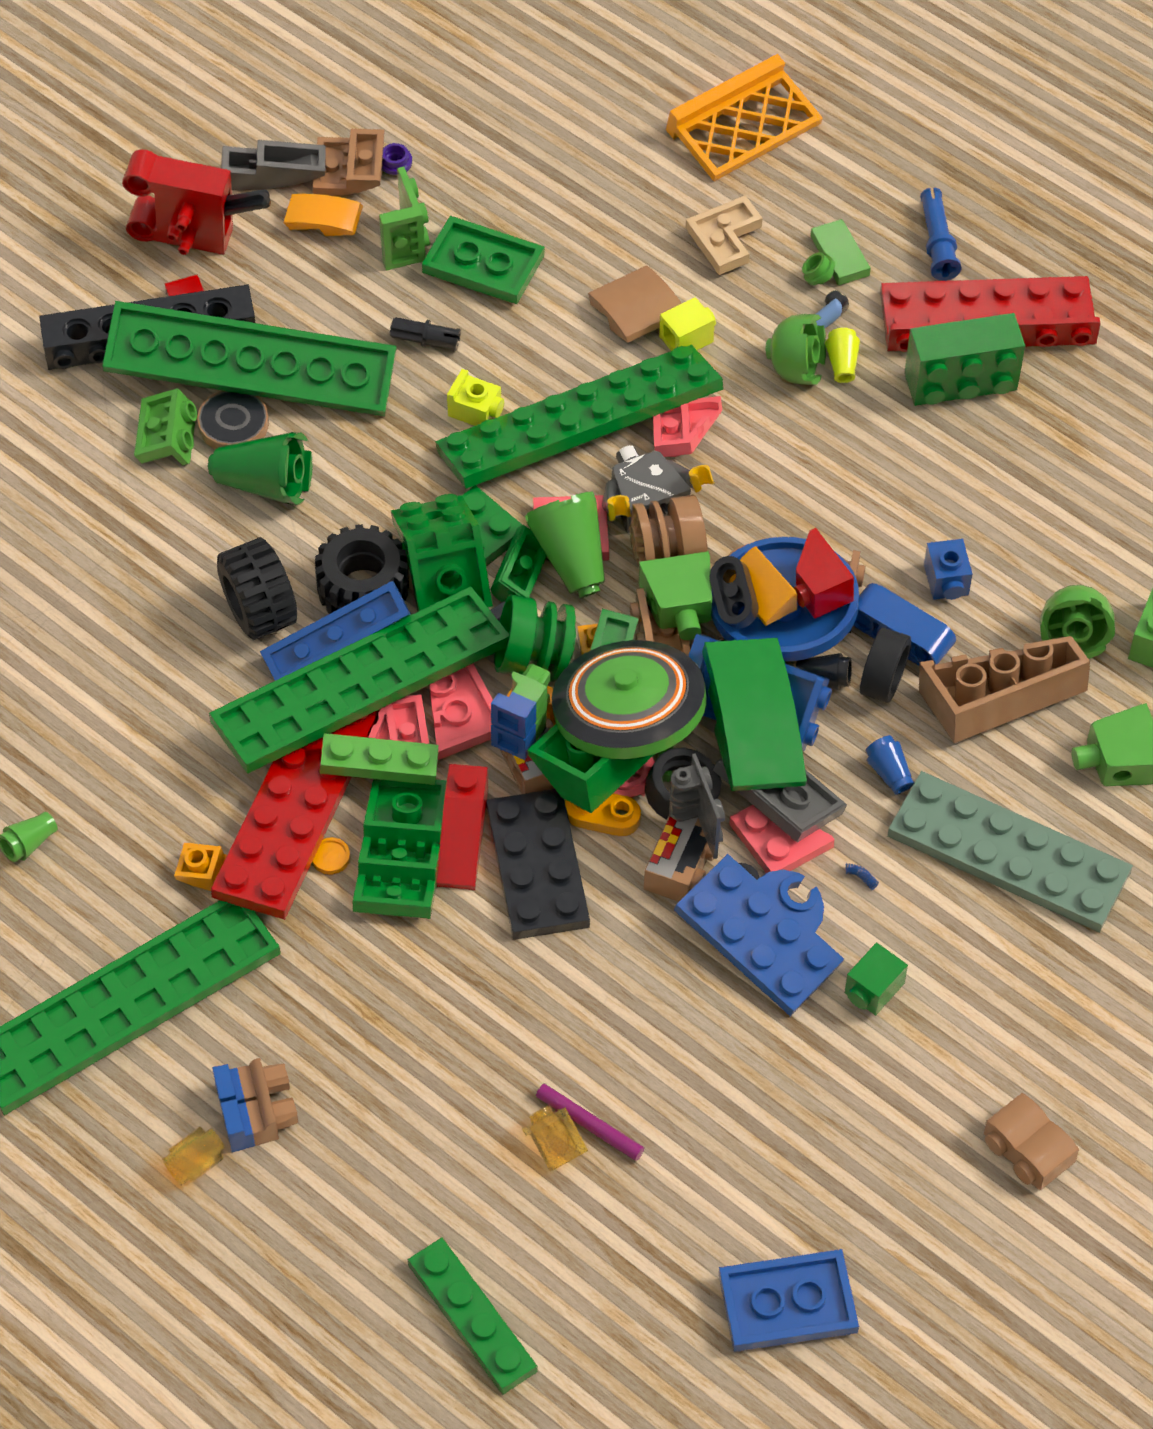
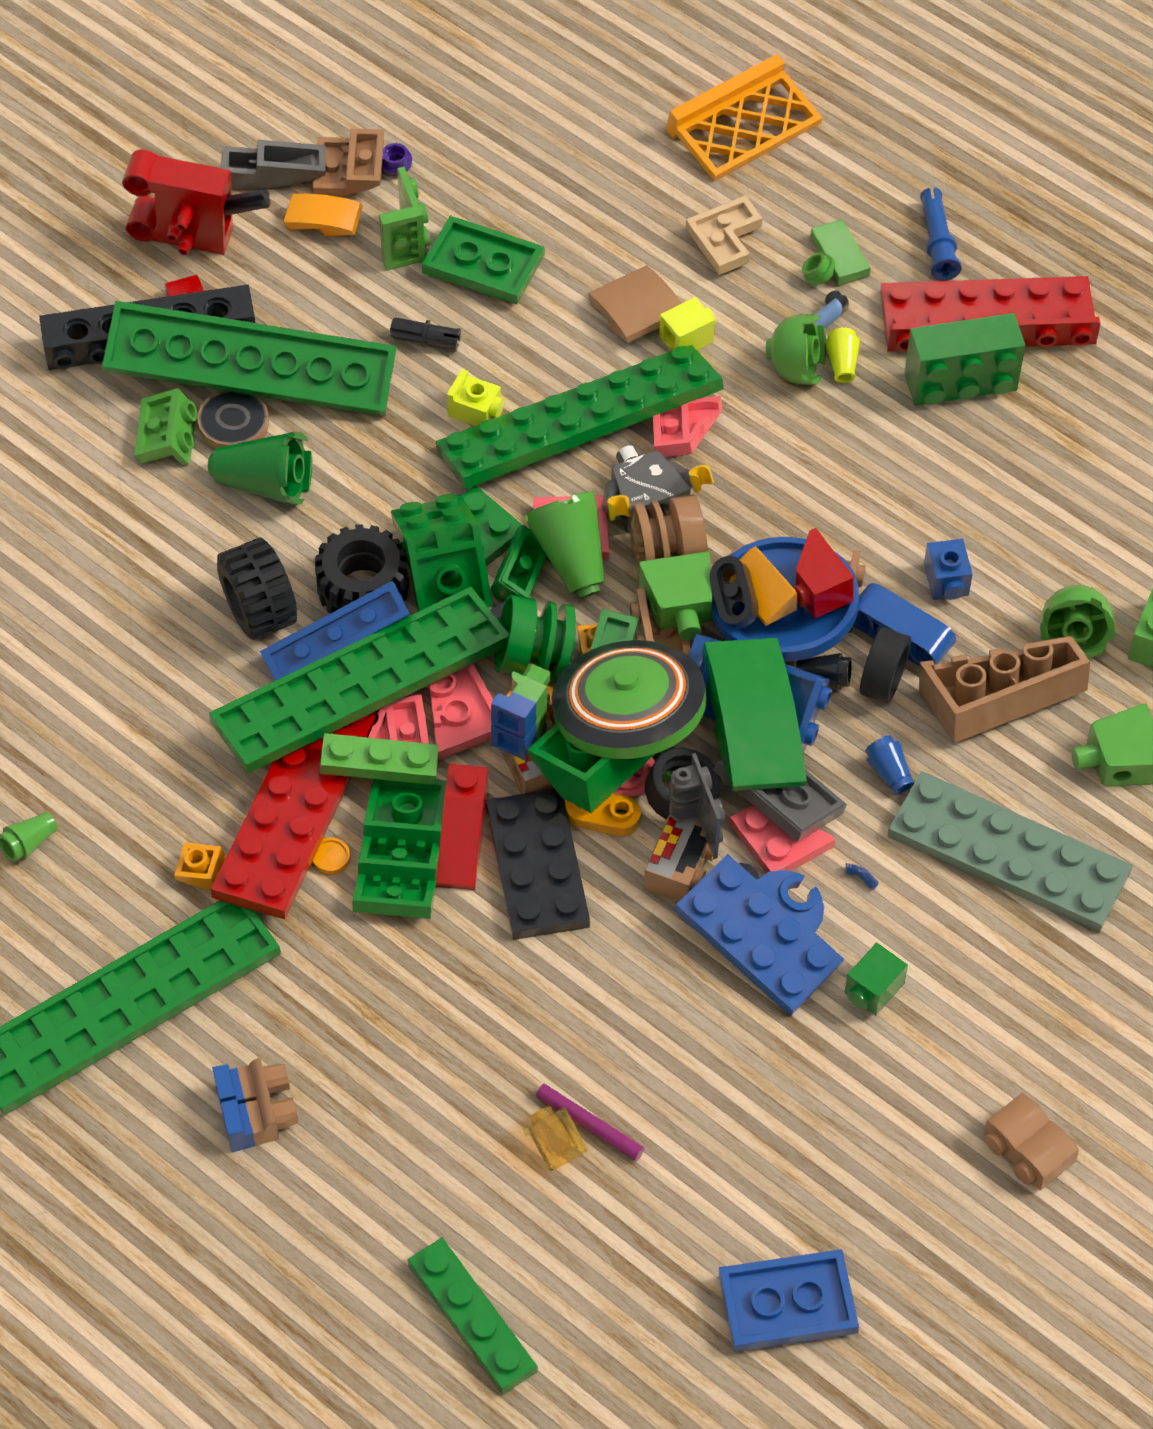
clear yellow brick [162,1126,225,1186] -> none

